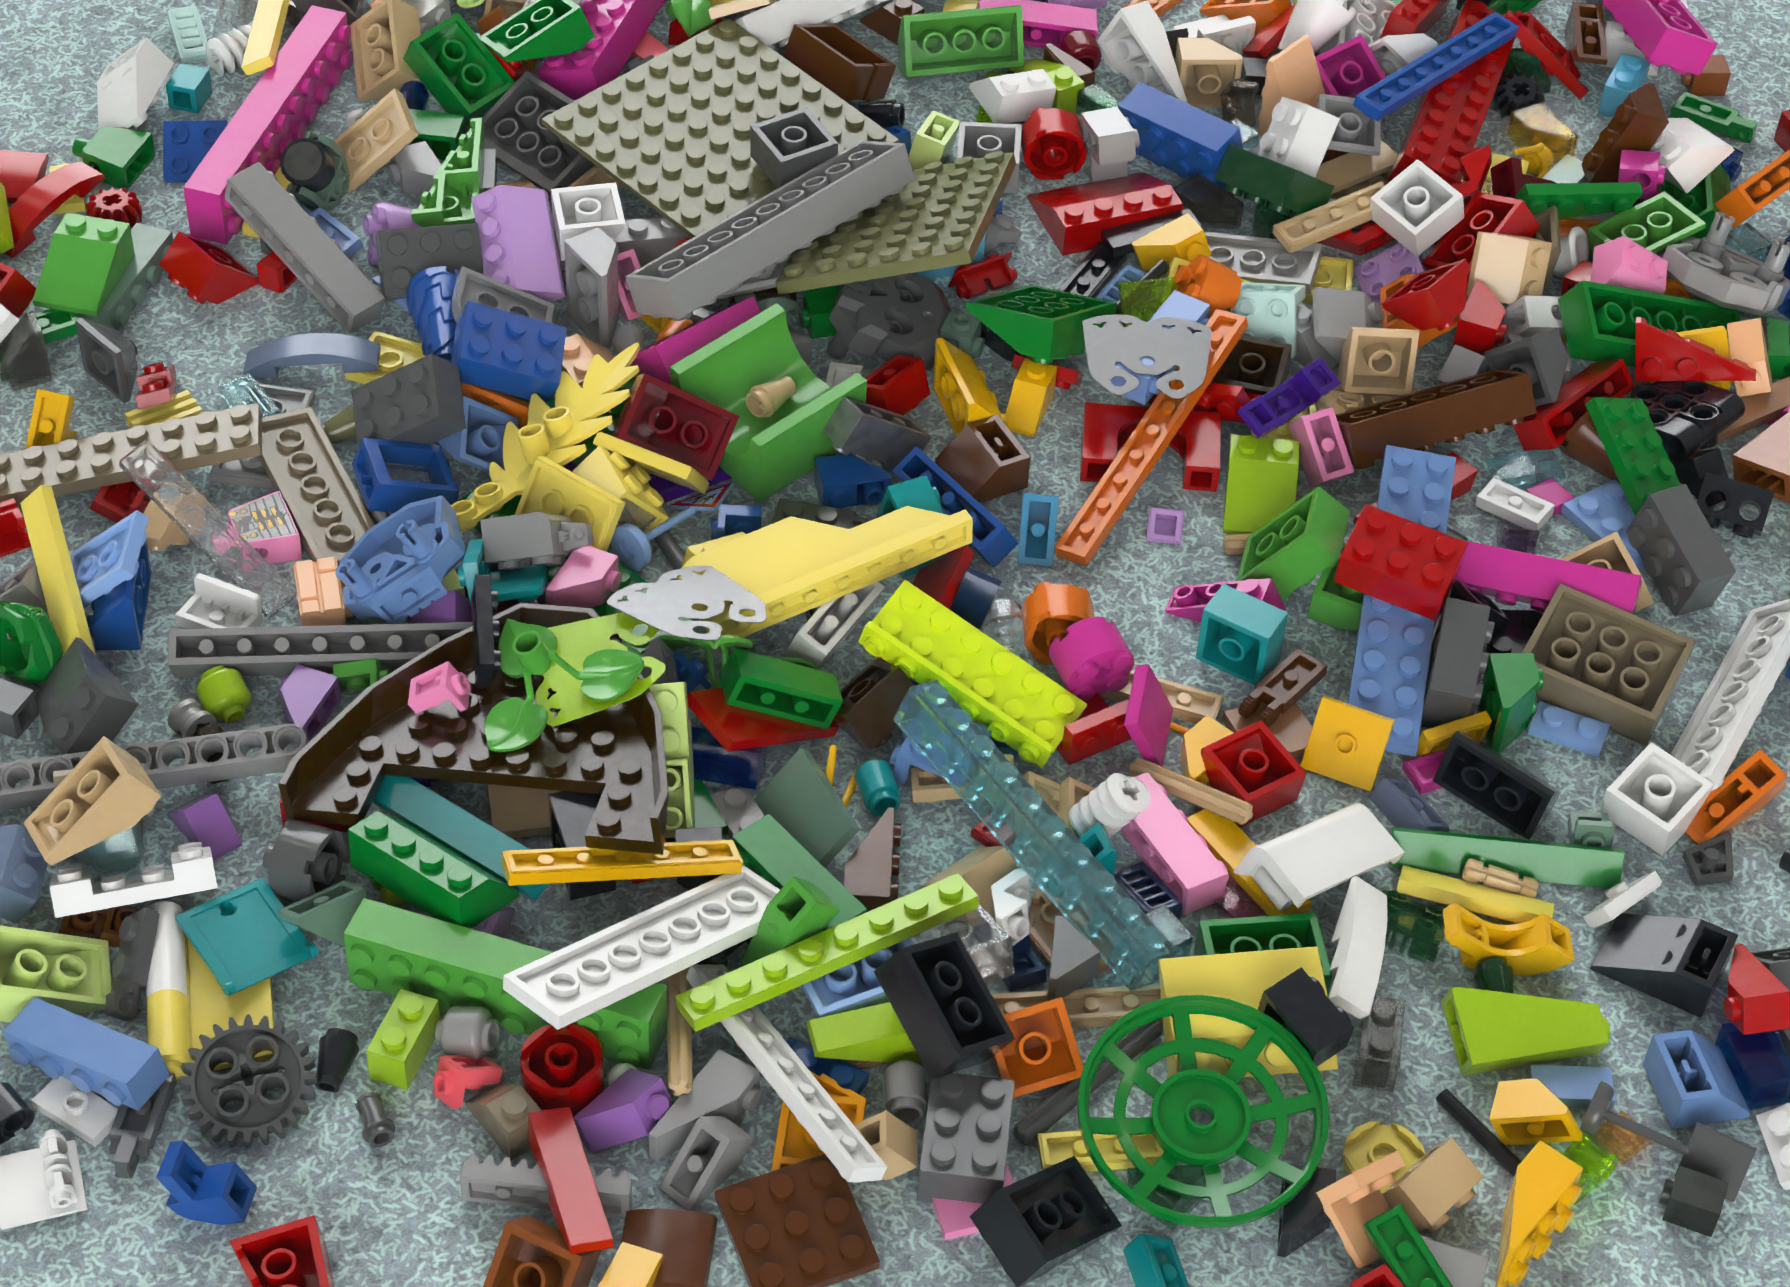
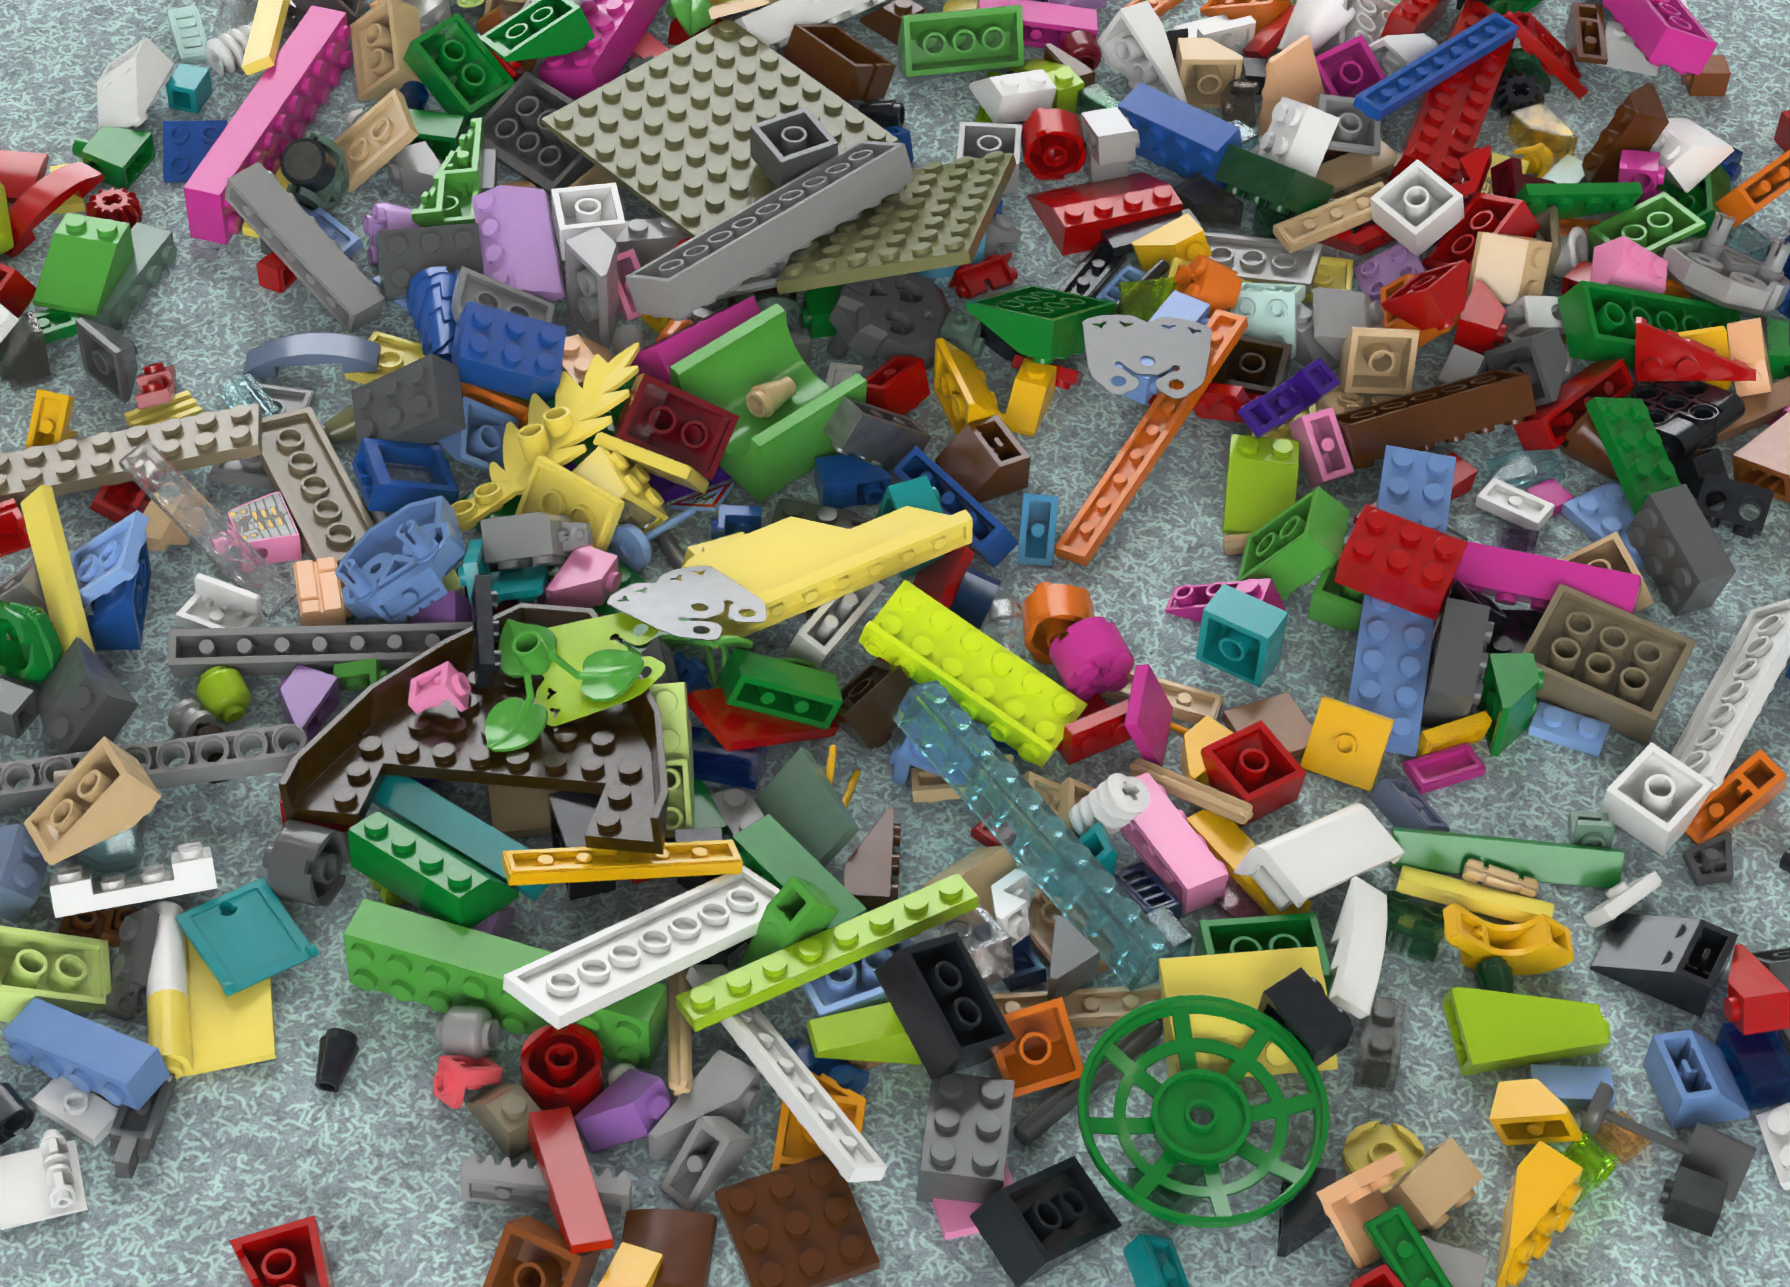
blue brick [156,1140,257,1225] -> none
red slope [159,232,259,305] -> none
medium lavender slope [168,793,242,861] -> none
dark grey gear [179,1014,317,1148] -> none
sand green slope [277,880,368,947] -> none
dark grey pin [355,1092,396,1147] -> none
lime brick [366,989,440,1090] -> none
teal brick [854,760,901,816] -> none
tan brick [854,1110,918,1180] -> none
light grey brick [884,1059,927,1124] -> none
yellowish green brick [909,110,960,170] -> none
light yellow tile [1037,1130,1165,1172] -> none
red arch [1080,402,1221,492] -> none
lavender slope [1146,507,1184,545] -> none
reddish brown hinge [1238,648,1328,728] -> none
black slope [1432,731,1561,840] -> none
black bar [1436,1089,1522,1176] -> none
medium azure brick [1598,53,1651,118] -> none
green hinge [1669,92,1758,144] -> none

